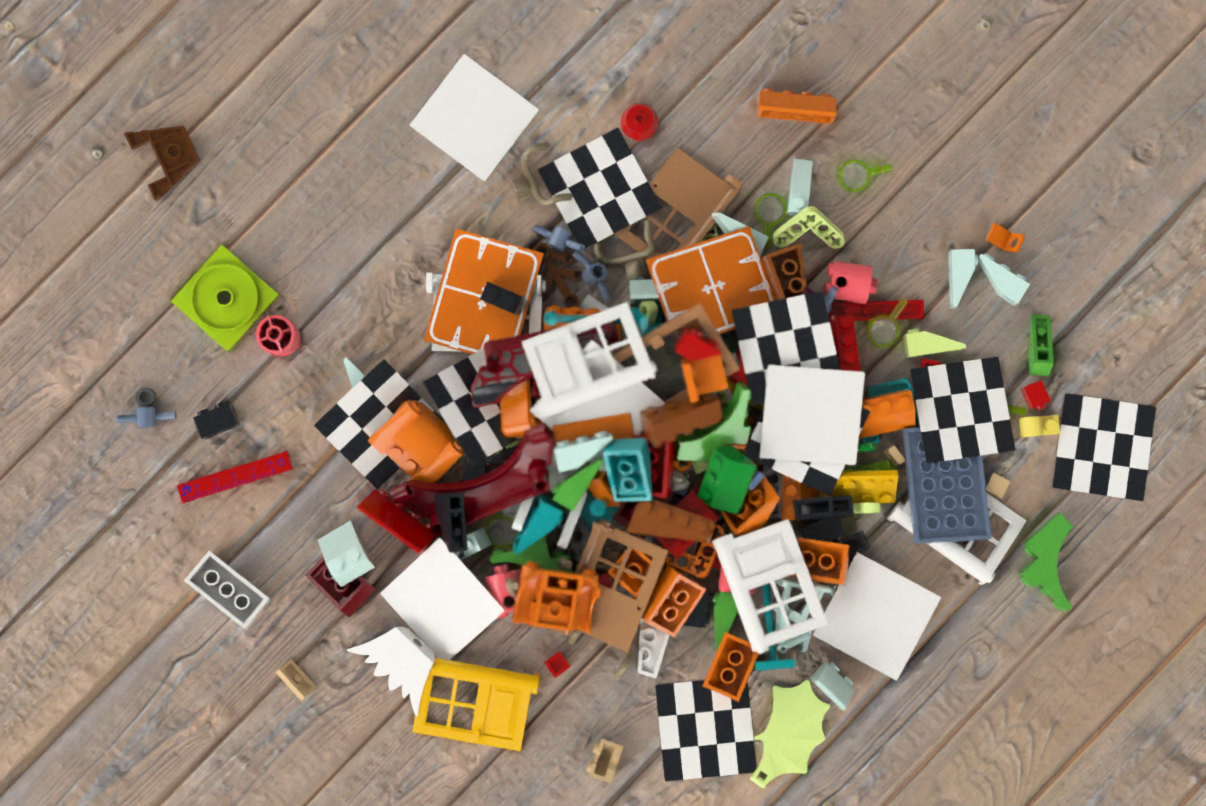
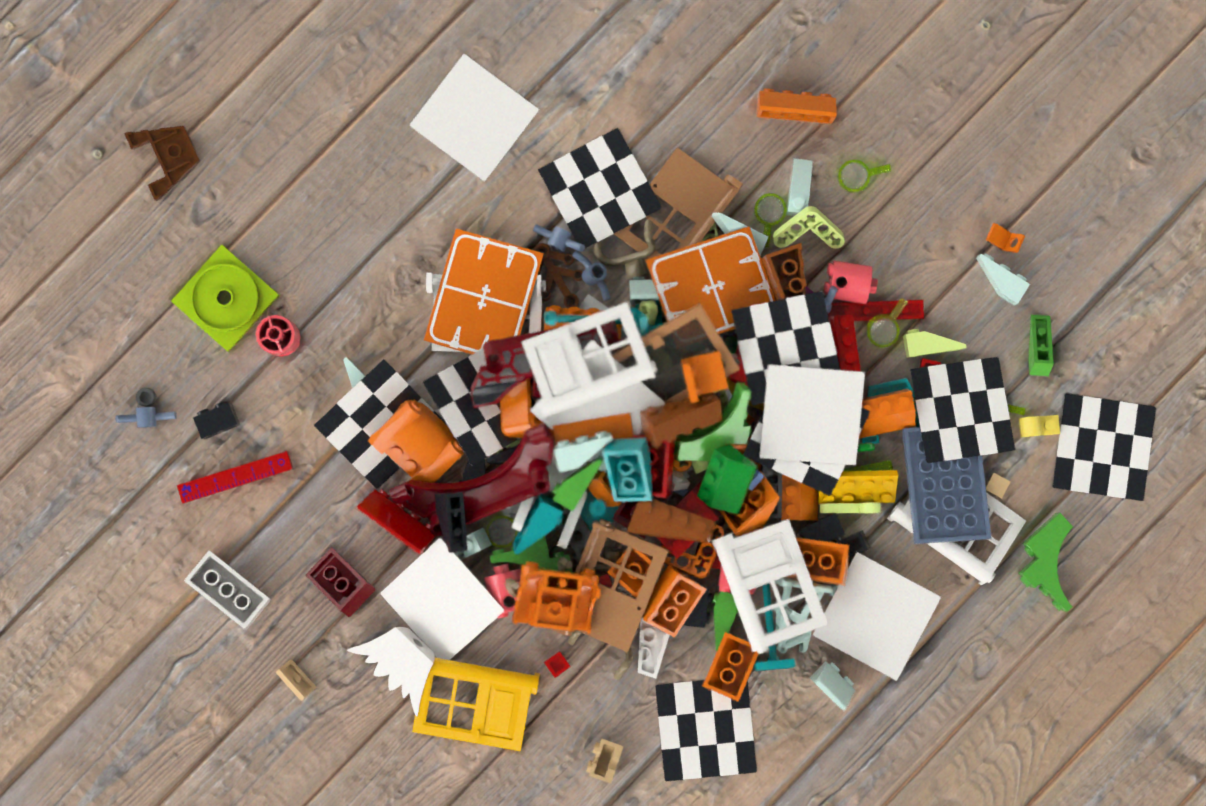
light aqua slope [318,520,375,587] -> none
black brick [480,281,525,316] -> none
dark tan piece [511,143,572,207] -> none
red cone [621,103,659,141] -> none
red slope [674,327,722,362] -> none
yellowish green animal [750,680,830,789] -> none
black slope [793,495,854,520] -> none
tan tile [884,445,905,467] -> none
light aqua slope [948,249,978,309] -> none
red brick [1020,380,1051,411] -> none

